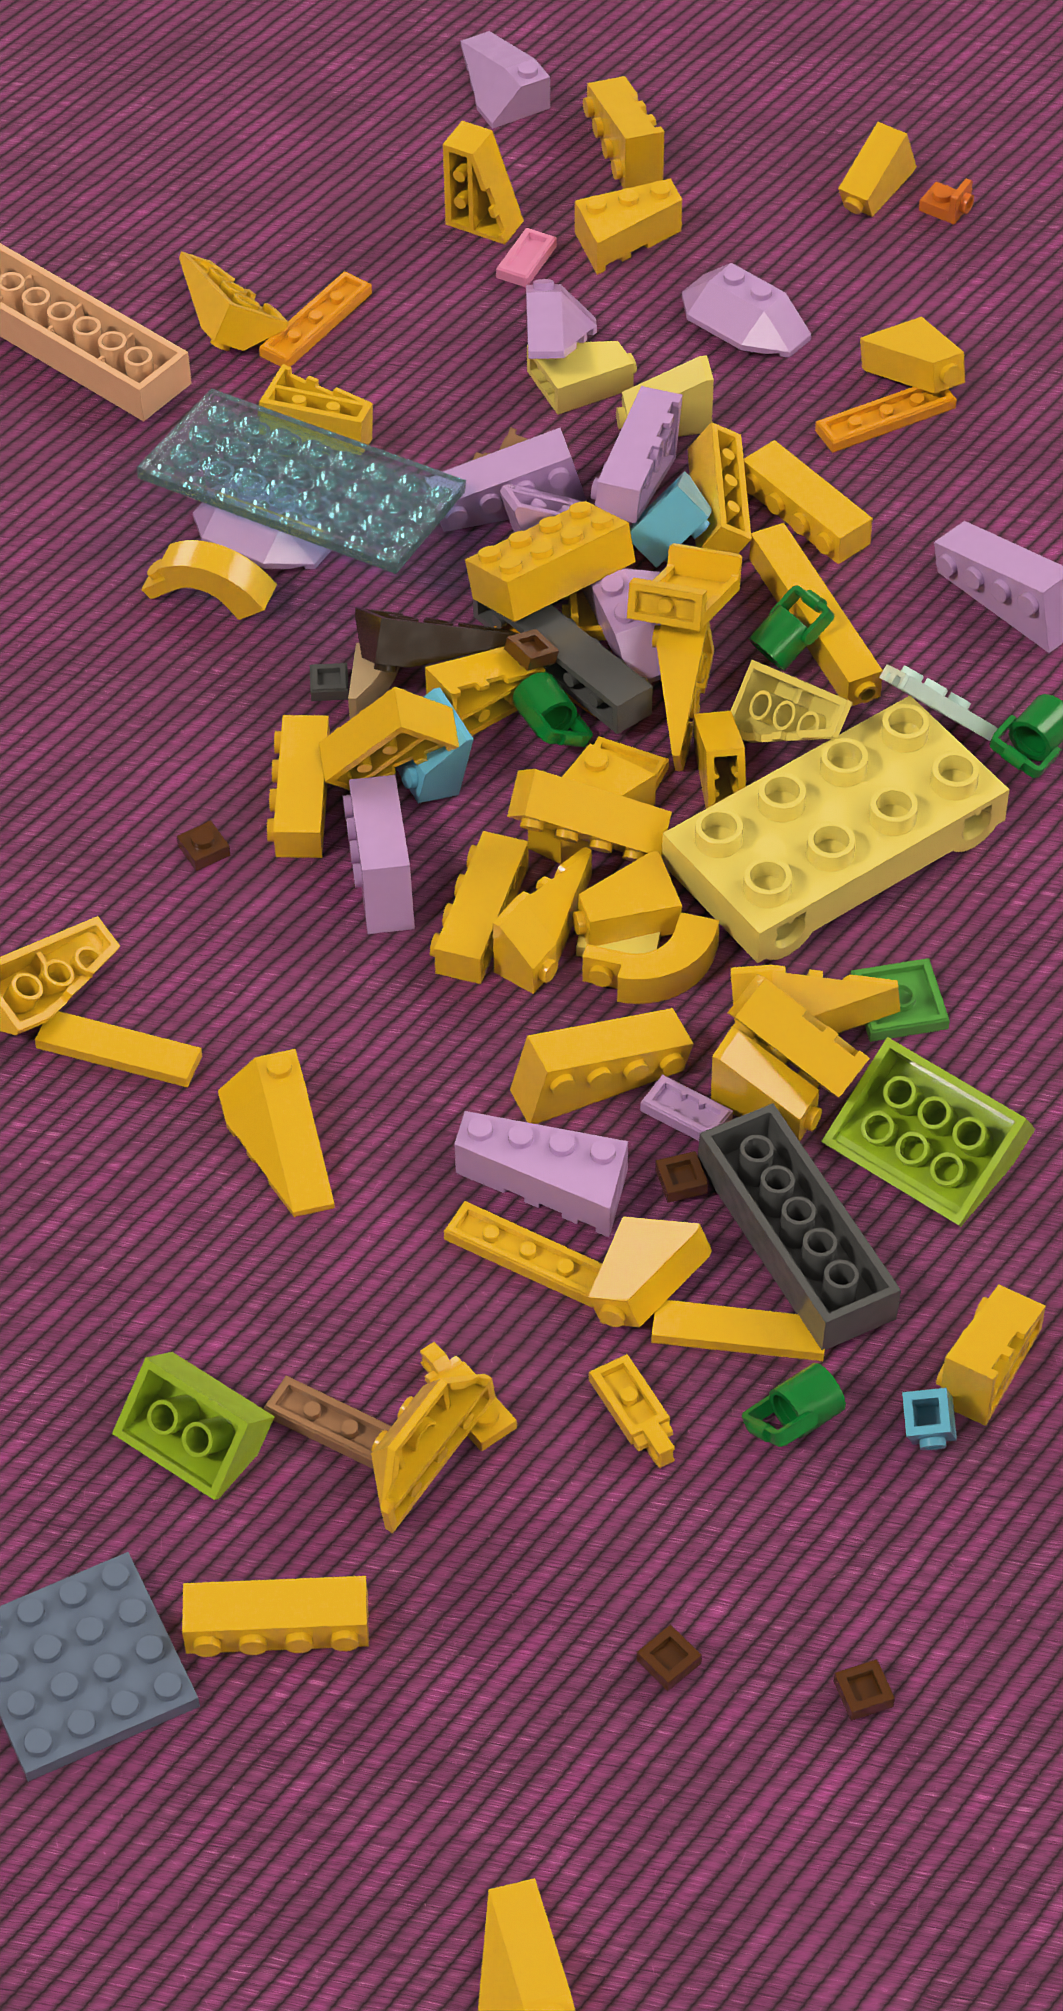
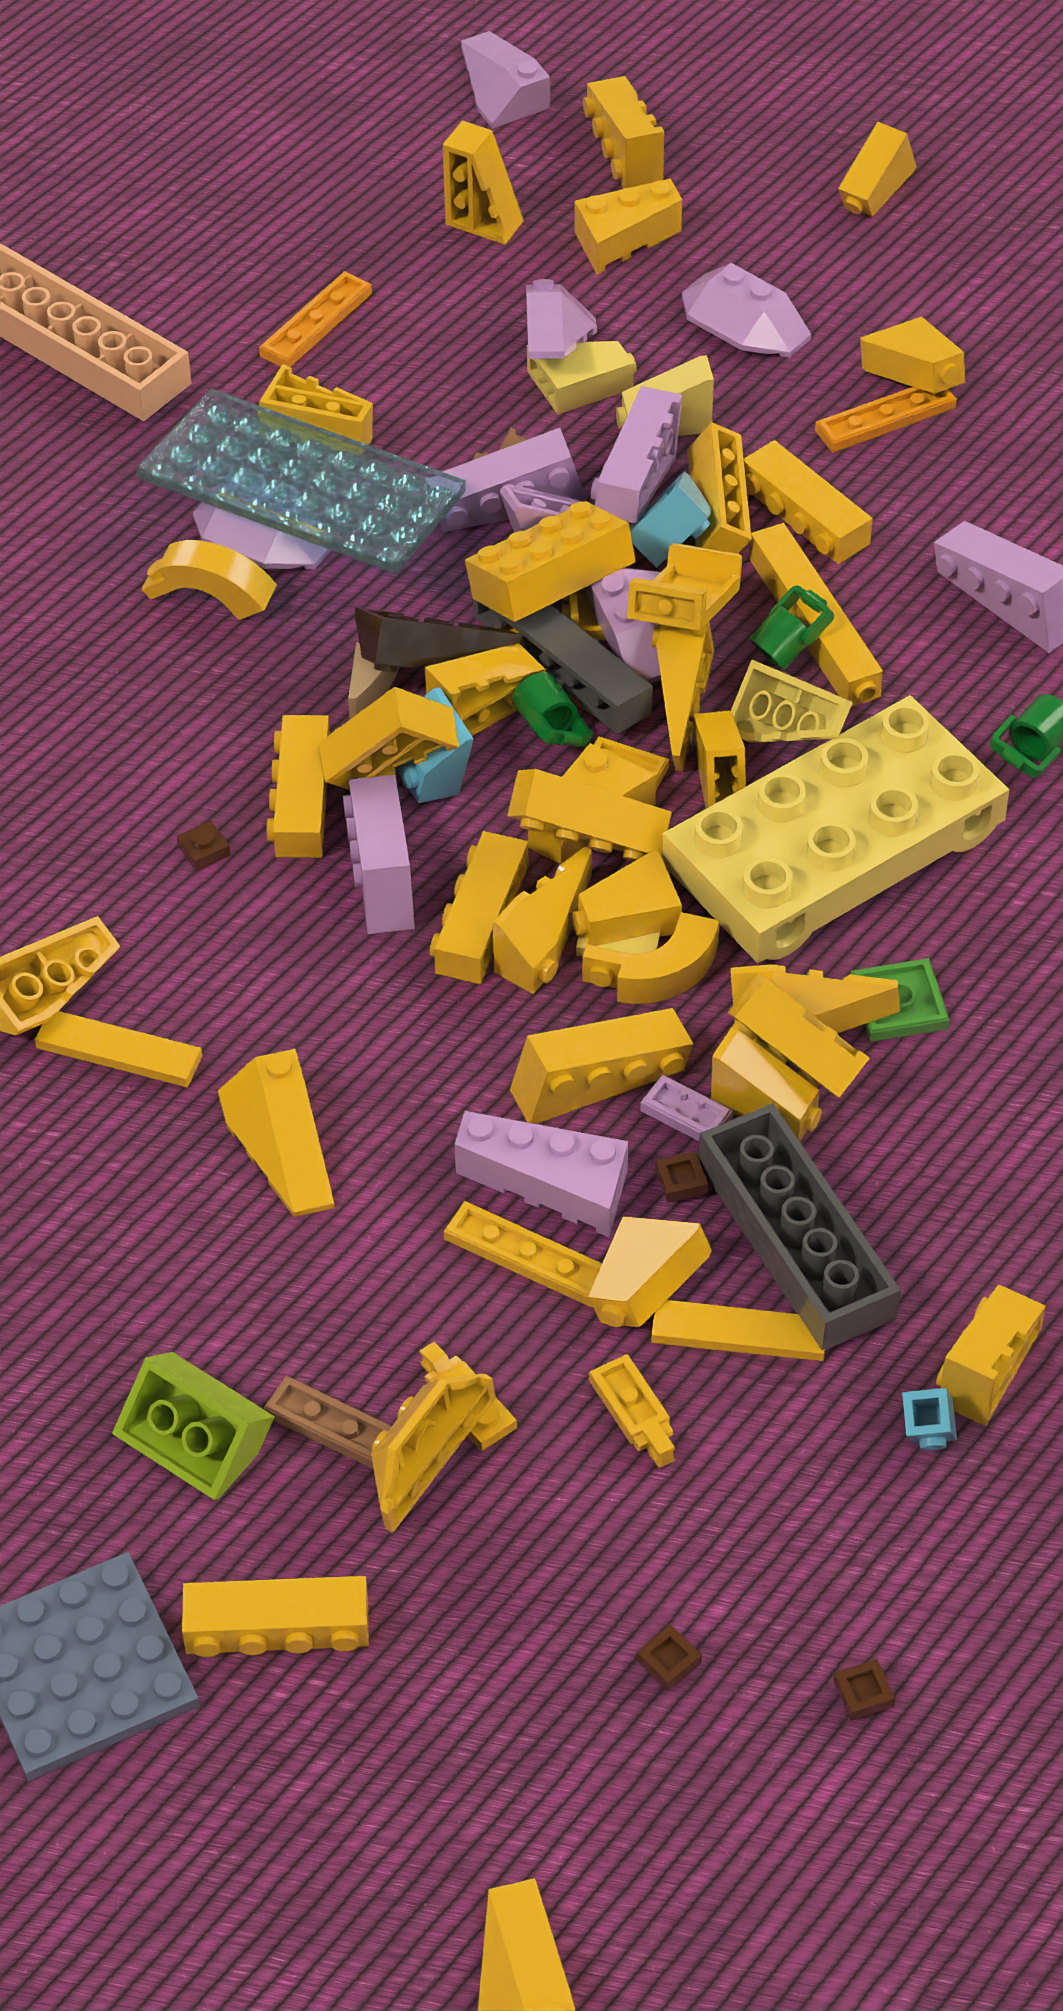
yellow wedge [179,251,289,351] -> none
dark grey tile [310,663,349,701] -> none
bright pink tile [496,228,557,287] -> none
reddish brown plate [504,629,559,671] -> none
green piece [742,1363,846,1447] -> none
lime slope [821,1037,1035,1227] -> none
light aqua wing [879,664,998,741] -> none
orange bracket [919,178,974,225] -> none

